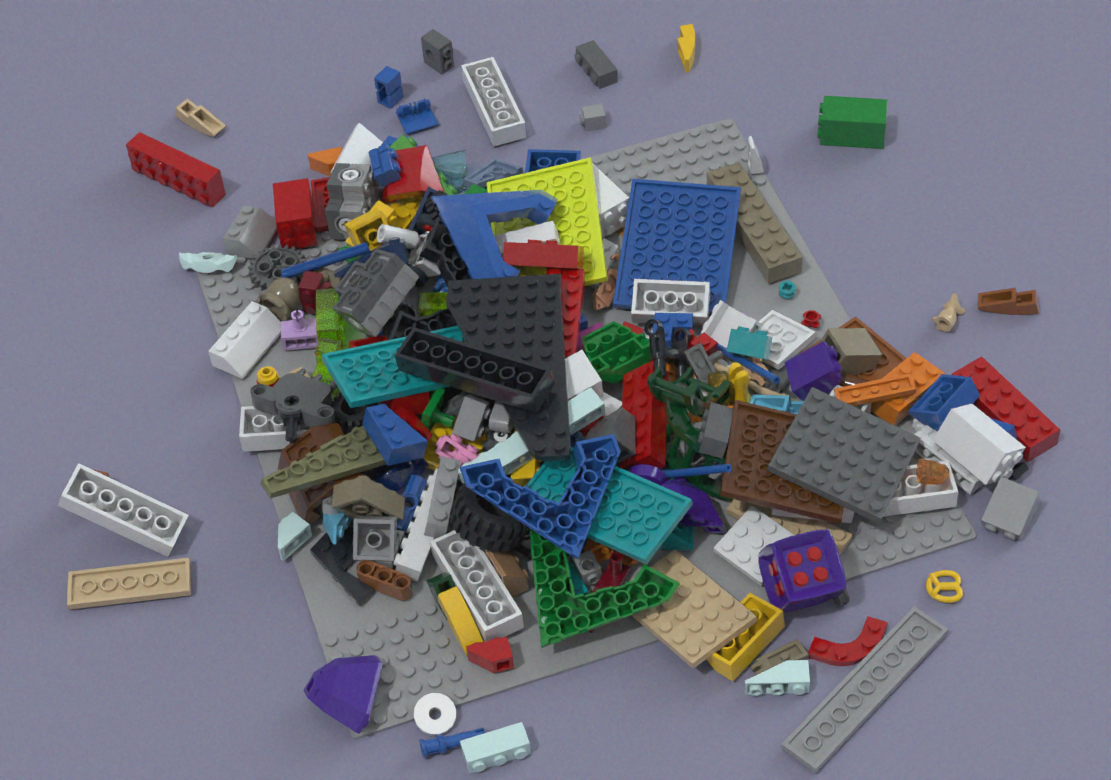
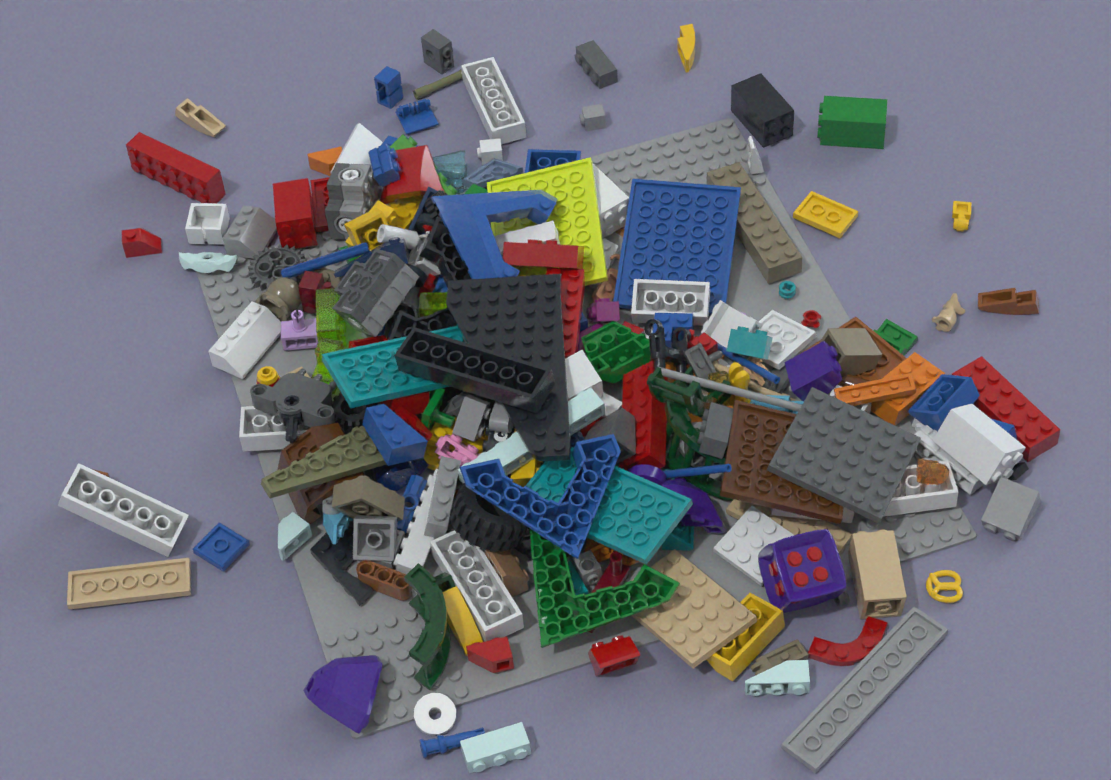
none -> red slope [122,228,162,258]
none -> white piece [185,203,230,244]
none -> blue plate [192,522,250,572]
none -> dark green fence [404,563,451,690]
none -> olive piece [413,69,462,100]
none -> red plate [419,273,435,299]
none -> white brick [477,138,503,165]
none -> magenta brick [587,298,620,323]
none -> red slope [588,635,641,677]
none -> light grey piece [659,367,802,412]
none -> black brick [731,73,794,148]
none -> yellow plate [793,191,858,238]
none -> tan brick [848,529,907,619]
none -> green slope [874,319,918,356]
none -> yellow plate [952,201,972,232]

